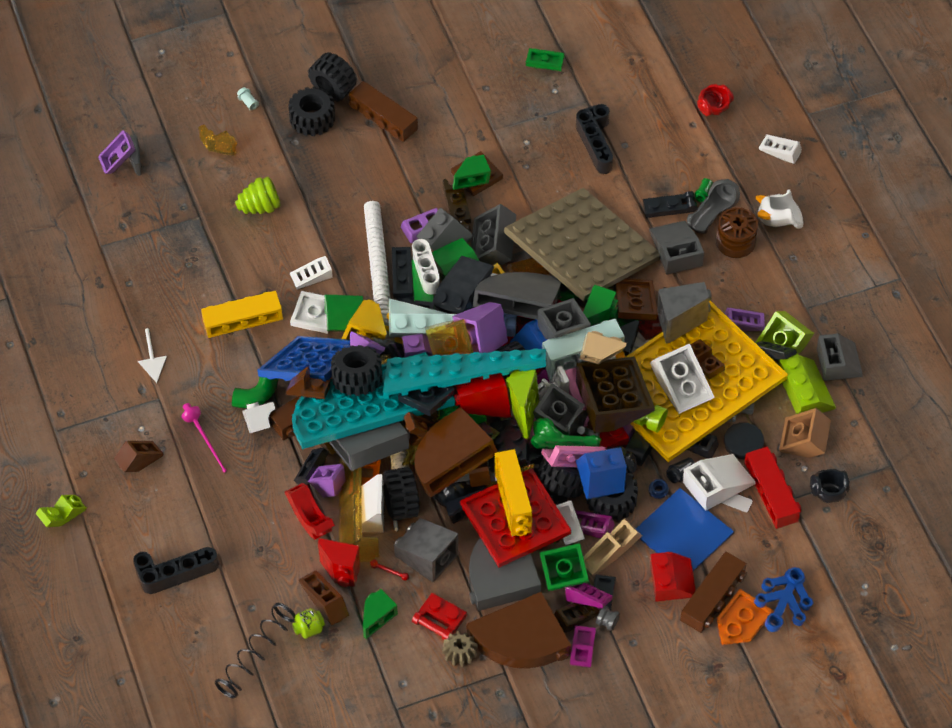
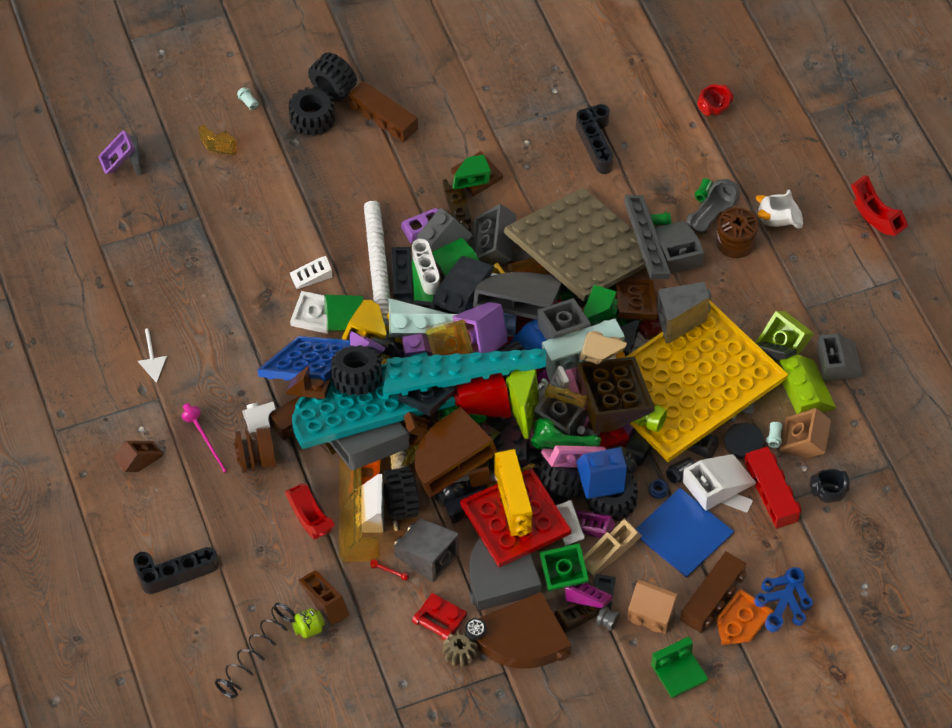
lime slope [36,495,87,527] -> none
yellow brick [201,291,283,338] -> none
green cylinder [232,377,279,408] -> none
lime piece [235,177,281,214] -> none
black plate [294,447,329,485] -> none
medium lavender slope [308,464,345,497] -> none
red slope [318,538,361,587] -> none
green slope [363,589,398,639] -> none
green plate [526,48,564,71] -> none
magenta slope [570,626,596,668] -> none
black plate [643,191,698,218] -> none
white slope [650,344,715,414] -> none
red slope [650,552,696,602] -> none
reddish brown slope [690,339,725,380] -> none
medium lavender slope [724,307,765,331] -> none
white slope [759,134,802,164] -> none
none -> reddish brown wheel [234,426,276,473]
none -> black tile [465,618,486,640]
none -> clear yellow pin [544,384,587,408]
none -> dark grey plate [624,195,670,279]
none -> medium nougat slope [627,579,677,634]
none -> green pin [650,211,671,225]
none -> green bracket [651,636,708,698]
none -> light aqua pin [766,422,783,448]
none -> red arch [851,176,908,236]

